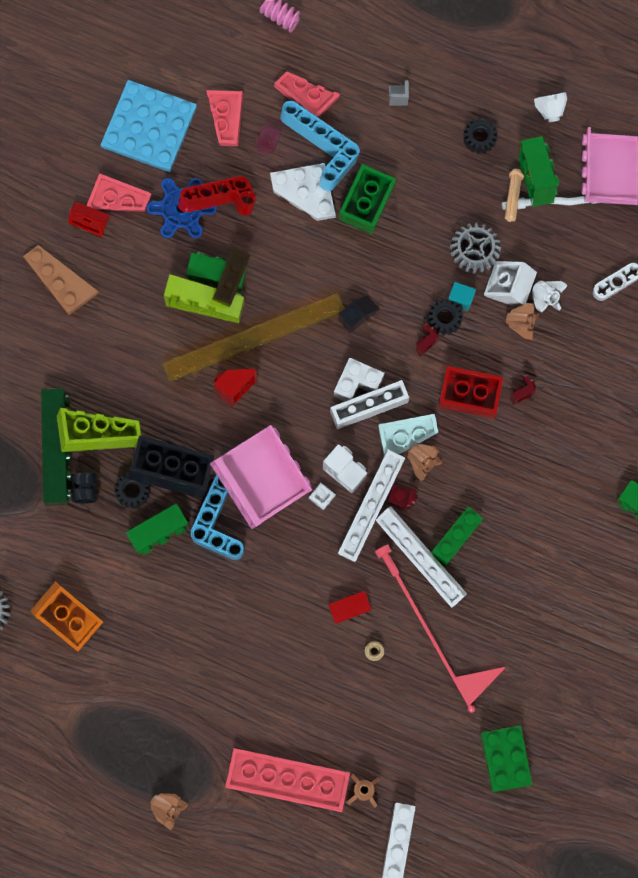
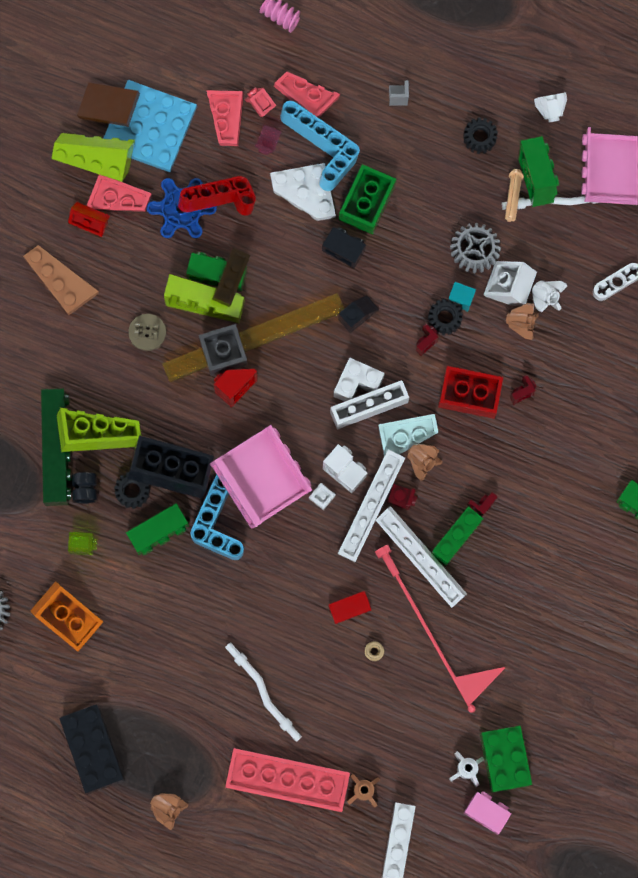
none -> lime wedge [52,133,135,182]
none -> black brick [59,704,125,795]
none -> clear neon green brick [68,532,97,556]
none -> reddish brown tile [77,82,140,127]
none -> dark tan plate [128,314,166,351]
none -> flat silver brick [199,324,247,376]
none -> white bar [225,642,302,742]
none -> coral bracket [245,87,276,117]
none -> black brick [322,227,366,269]
none -> white brick [449,751,484,787]
none -> bright pink brick [464,791,512,835]
none -> dark red bracket [467,492,498,517]

